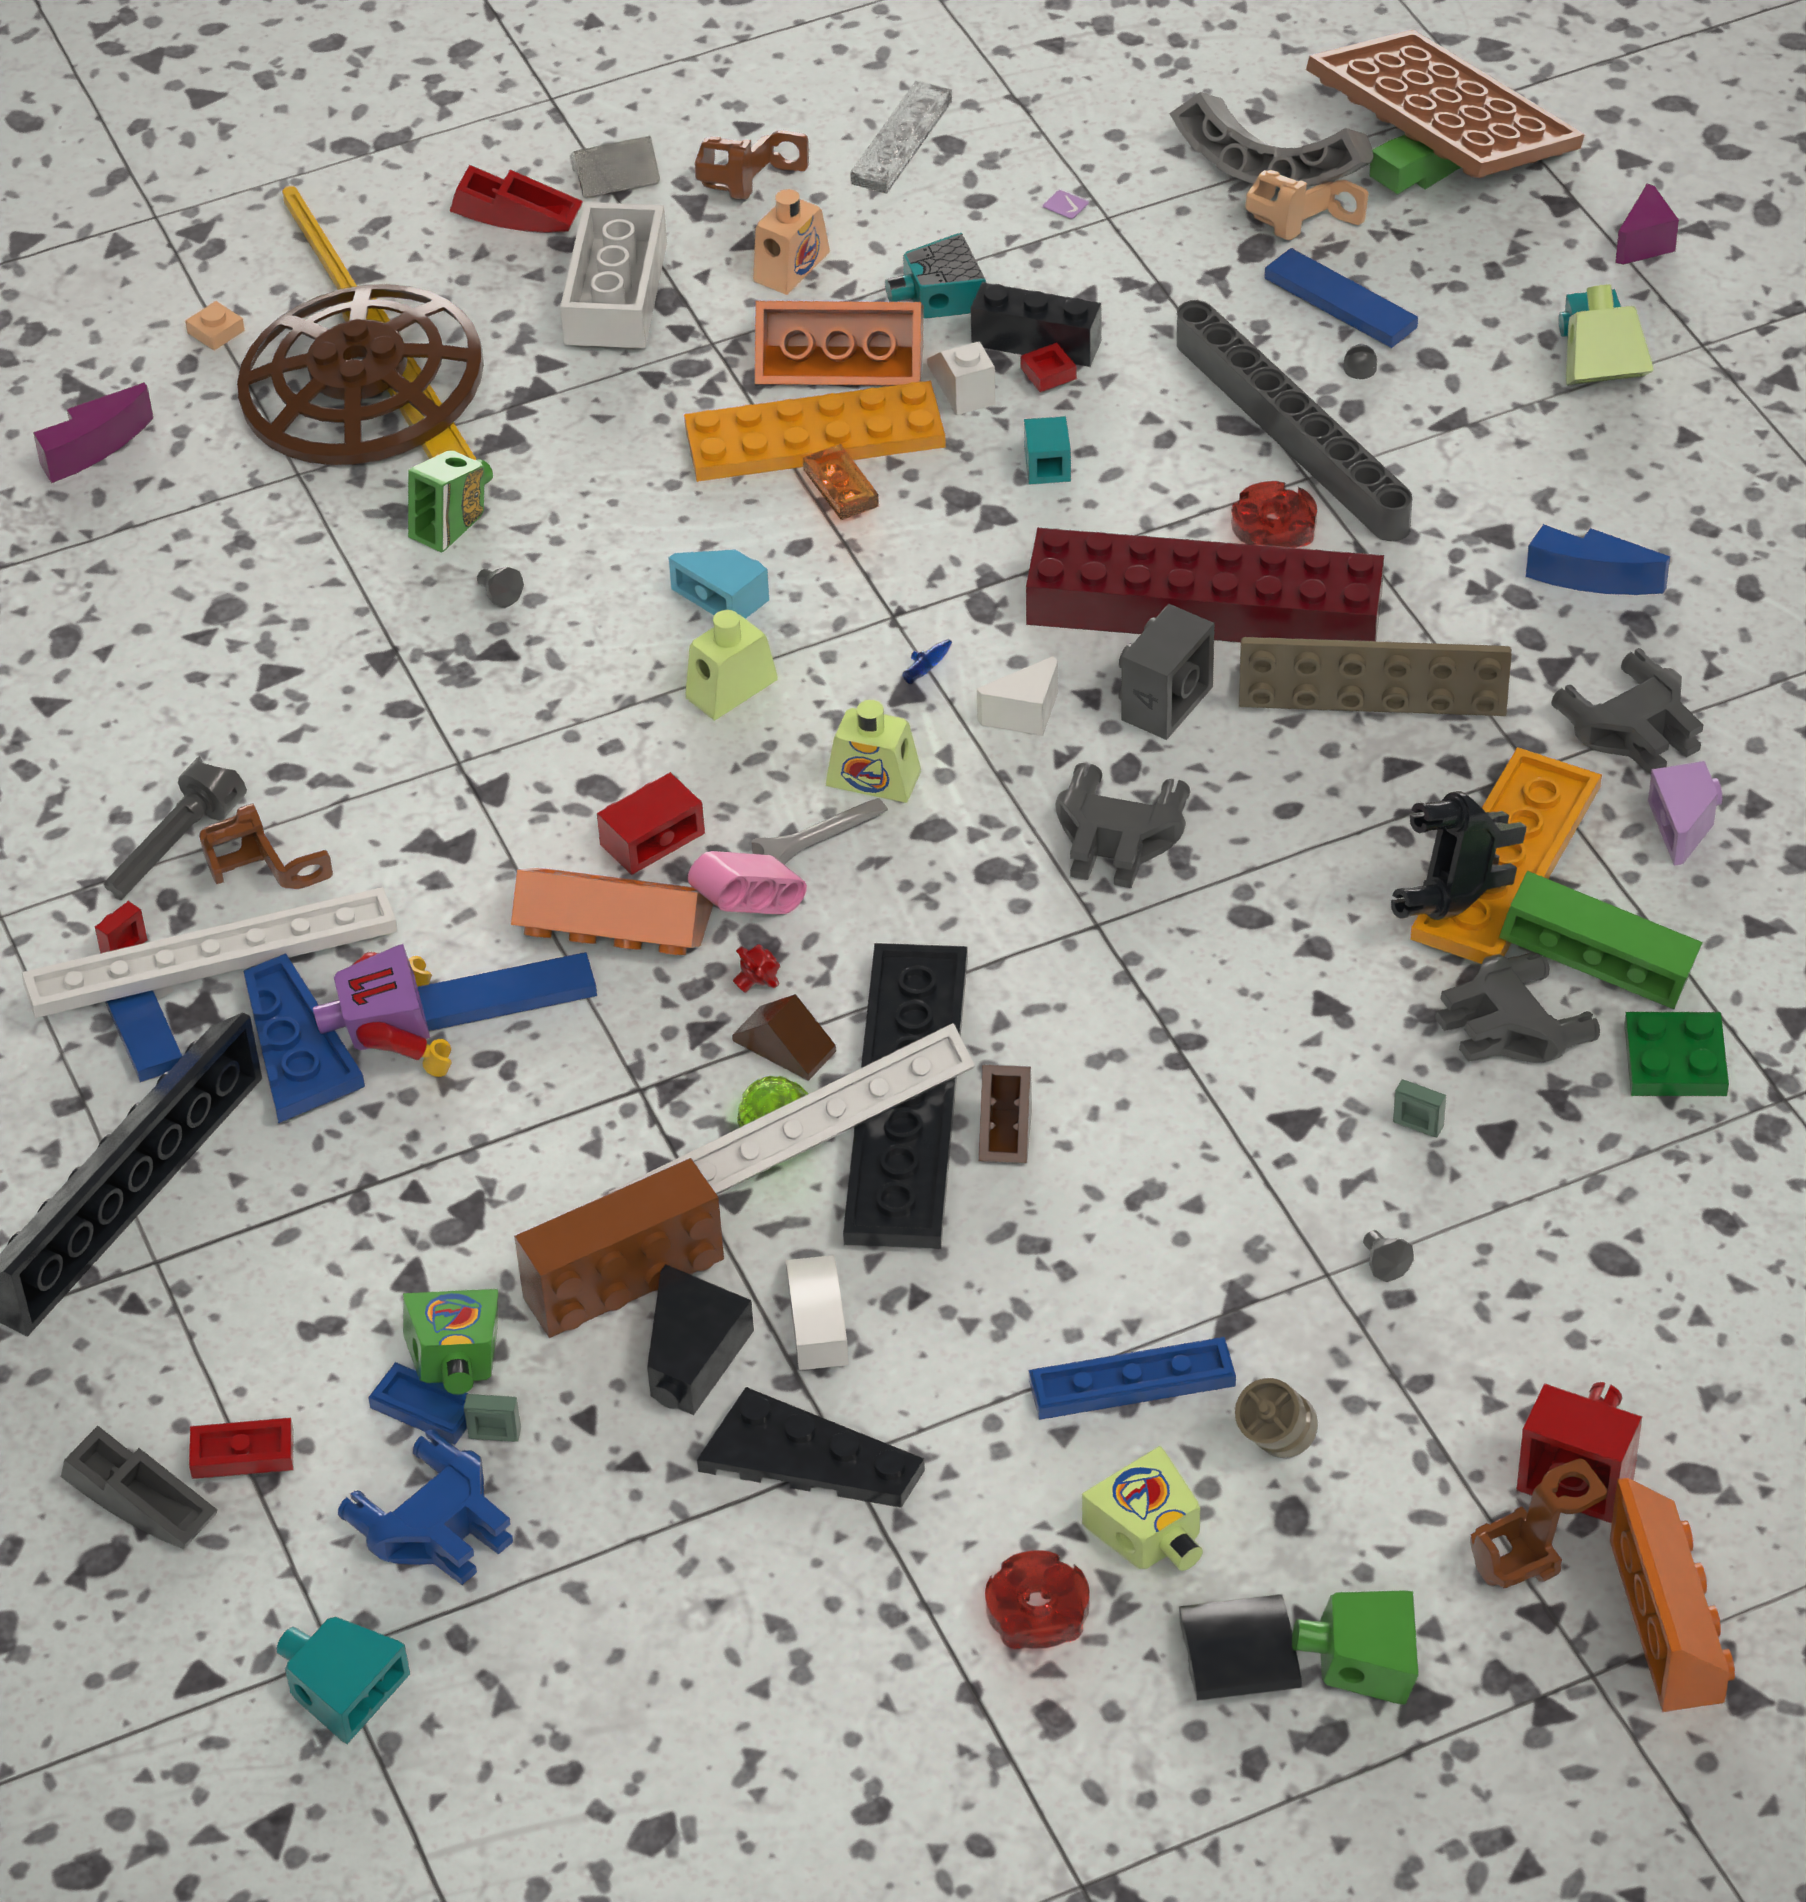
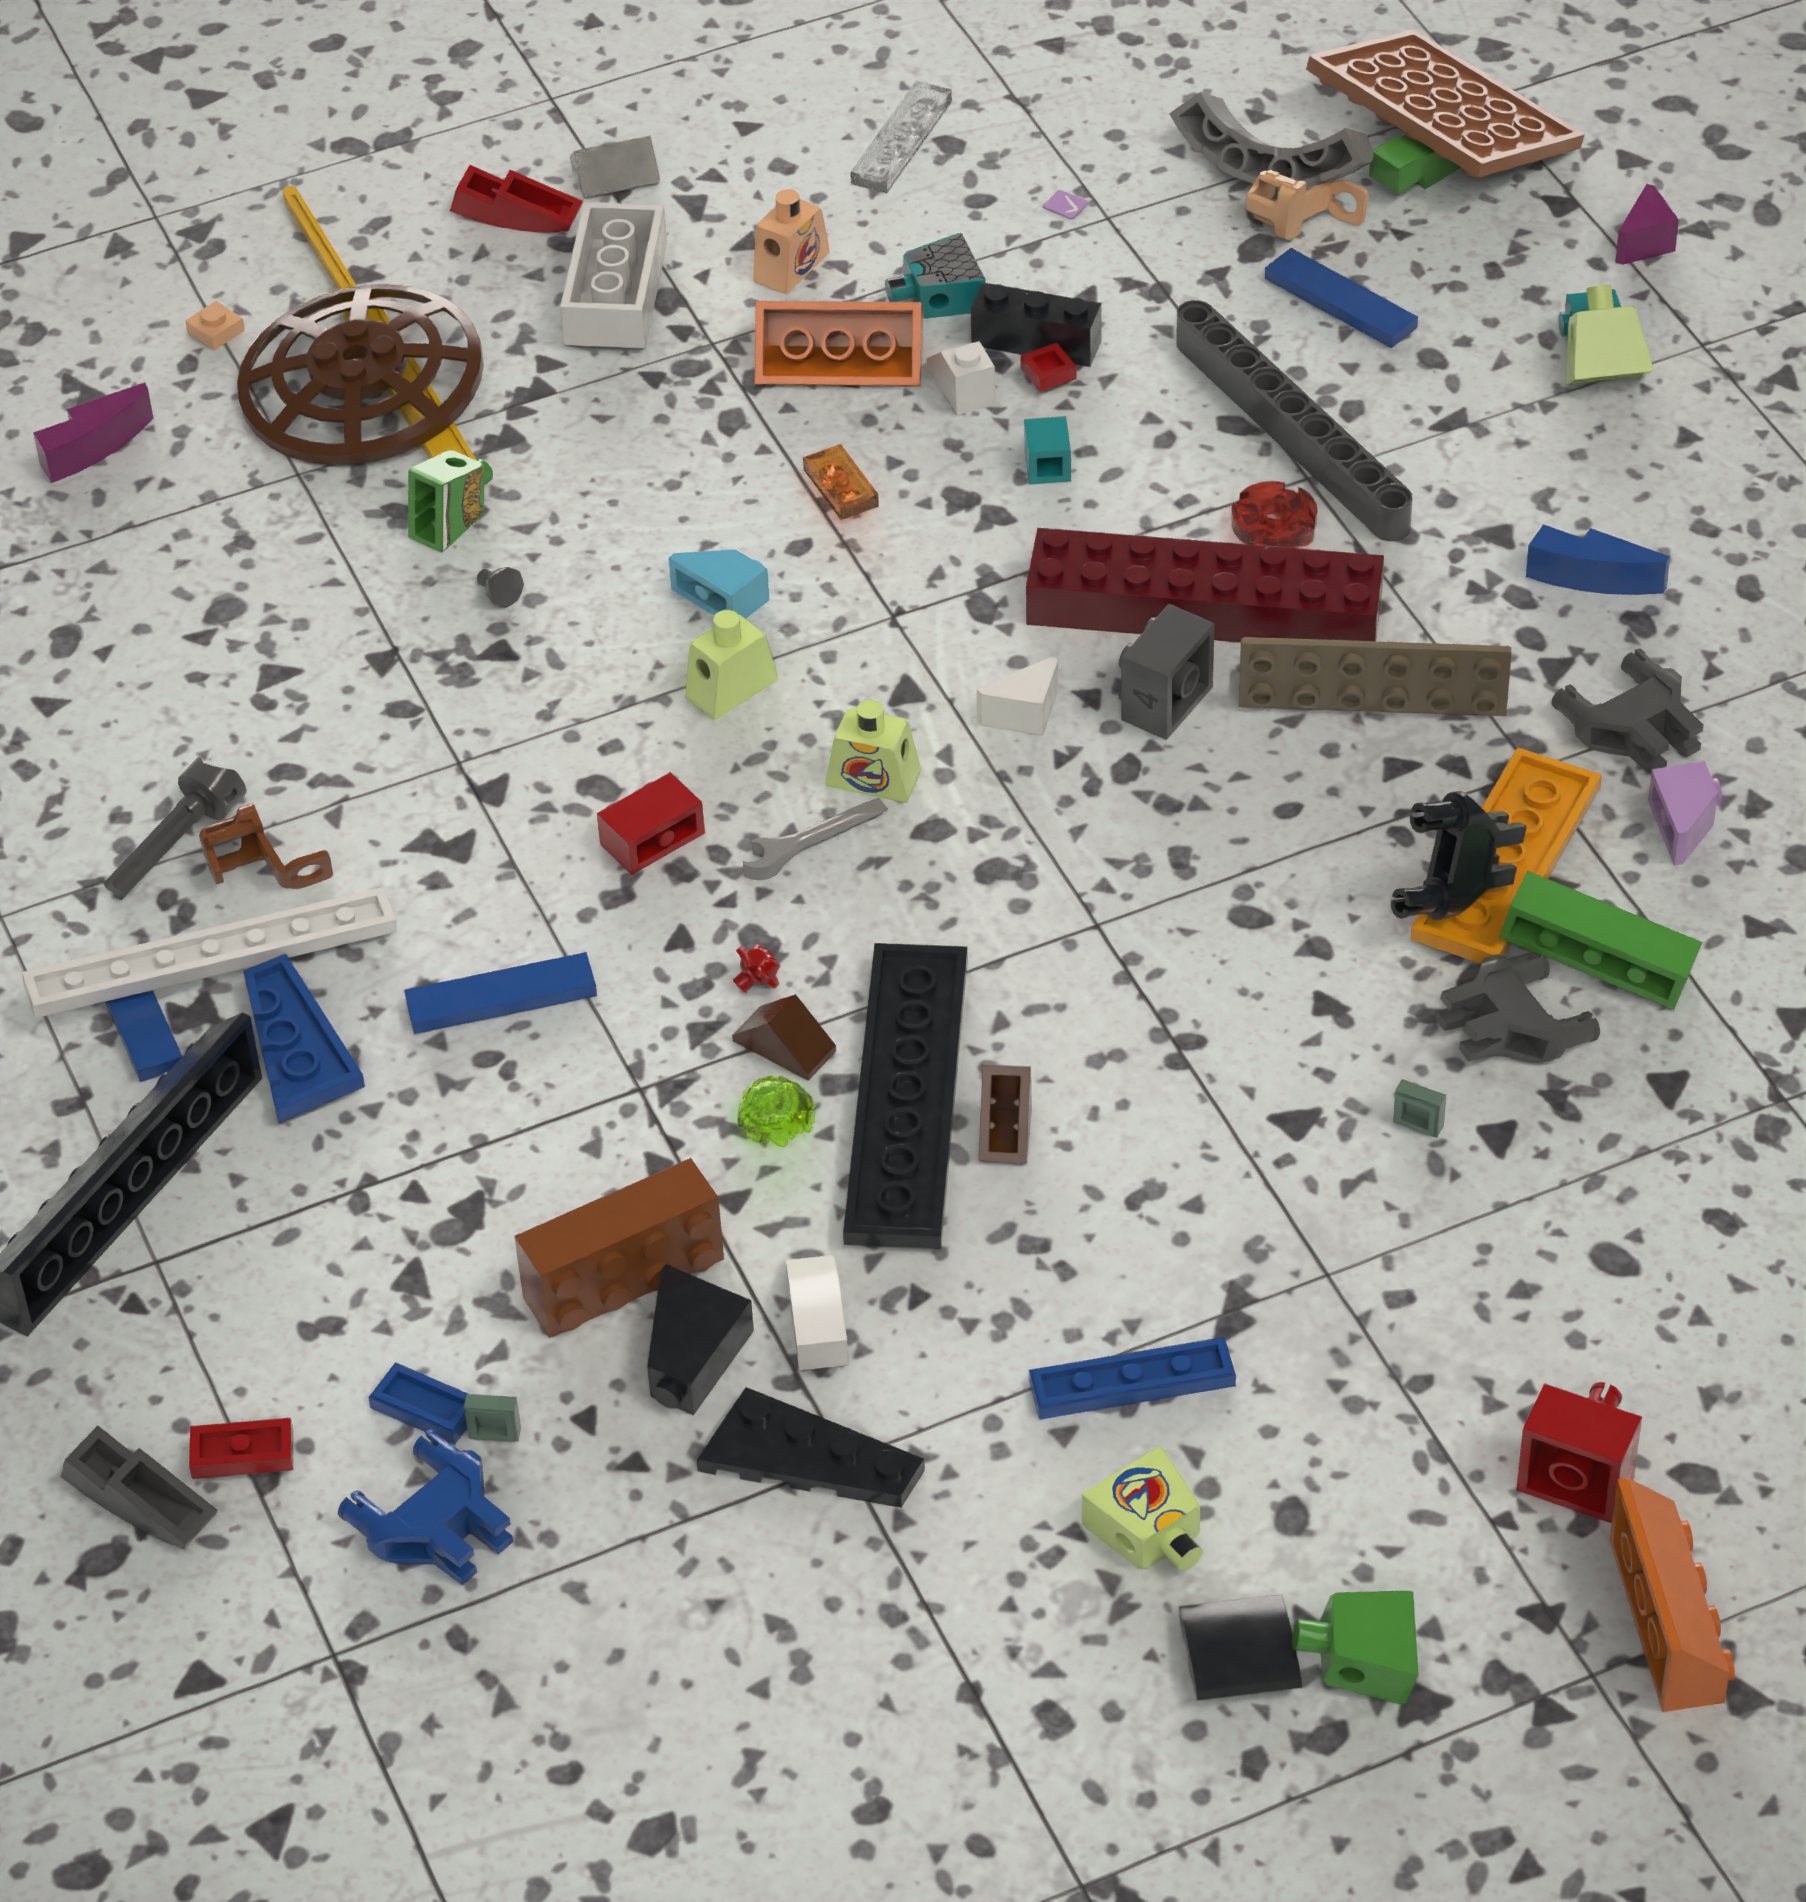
red plate [95,901,148,954] -> none
teal torso [277,1617,410,1744] -> none
torso [313,944,452,1077] -> none
bright green torso [403,1289,498,1395] -> none
orange slope [511,868,713,955] -> none
white plate [608,1023,975,1194] -> none
light orange plate [684,380,946,482] -> none
bright pink beam [688,851,807,914] -> none
dark orange piece [695,130,809,200] -> none
clear blue helmet [902,639,952,684] -> none
clear red plate [985,1550,1090,1649] -> none
dark grey connector [1055,763,1190,888] -> none
dark tan wheel [1235,1378,1318,1458] -> none
dark grey hinge [1344,344,1377,379] -> none
dark grey rock [1363,1230,1414,1282] -> none
dark orange piece [1470,1458,1607,1588] -> none
green plate [1624,1012,1729,1096] -> none

